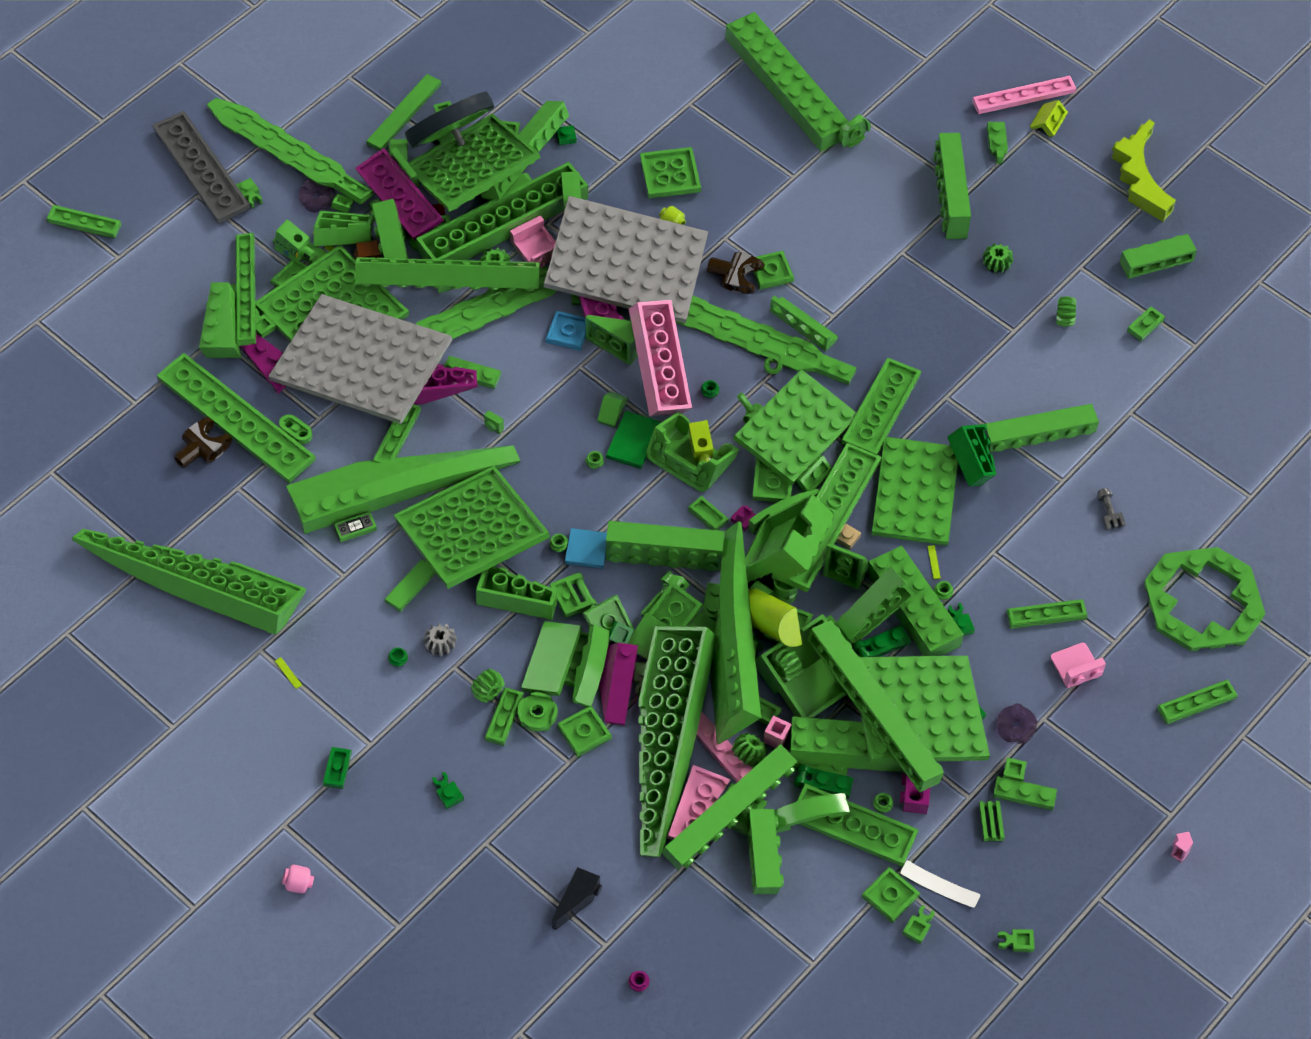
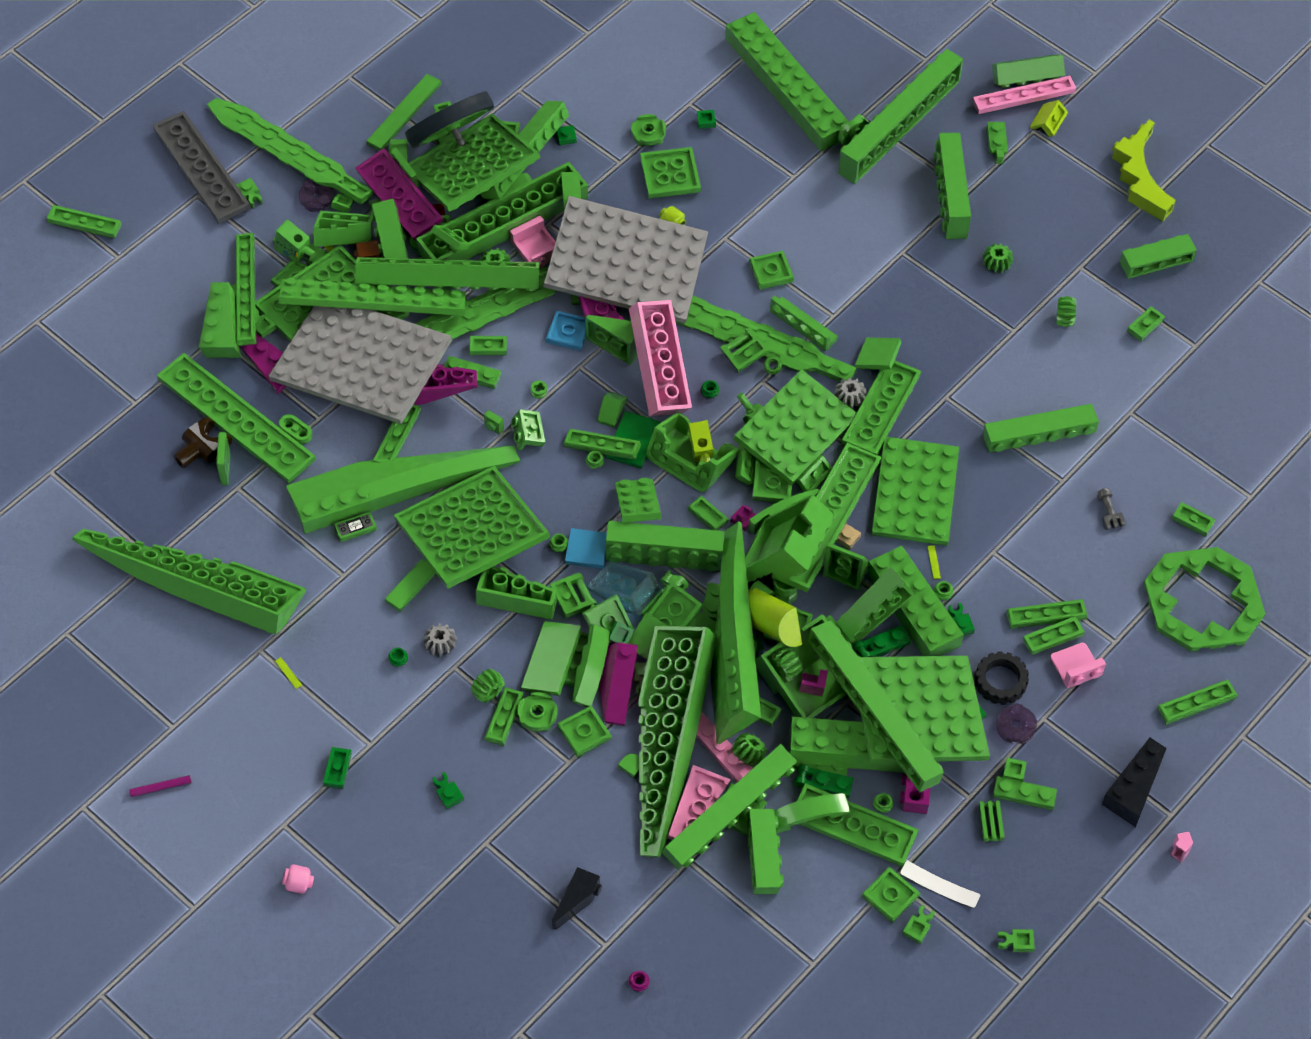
dark brown connector [707,252,765,294] -> none
bright pink brick [763,716,791,748] -> none
green wedge [947,424,997,487] -> none
none -> magenta bar [129,775,192,797]
none -> bright green tile [216,432,230,485]
none -> bright green plate [279,278,466,316]
none -> bright green plate [431,225,470,252]
none -> bright green plate [470,336,507,355]
none -> bright green bracket [511,409,546,450]
none -> bright green bush [531,380,547,399]
none -> bright green tile [564,429,641,460]
none -> clear light blue slope [587,561,661,616]
none -> bright green plate [615,478,661,523]
none -> bright green tile [618,754,639,778]
none -> bright green plate [631,114,666,146]
none -> green plate [696,110,716,129]
none -> bright green plate [720,327,769,373]
none -> bright green plate [735,445,756,486]
none -> magenta panel [799,669,828,697]
none -> light grey gear [834,377,866,409]
none -> bright green brick [838,49,964,184]
none -> bright green tile [855,337,902,370]
none -> black tyre [975,651,1029,705]
none -> bright green brick [992,54,1065,88]
none -> bright green plate [1022,616,1085,656]
none -> black wedge [1102,737,1167,828]
none -> bright green plate [1172,502,1216,537]

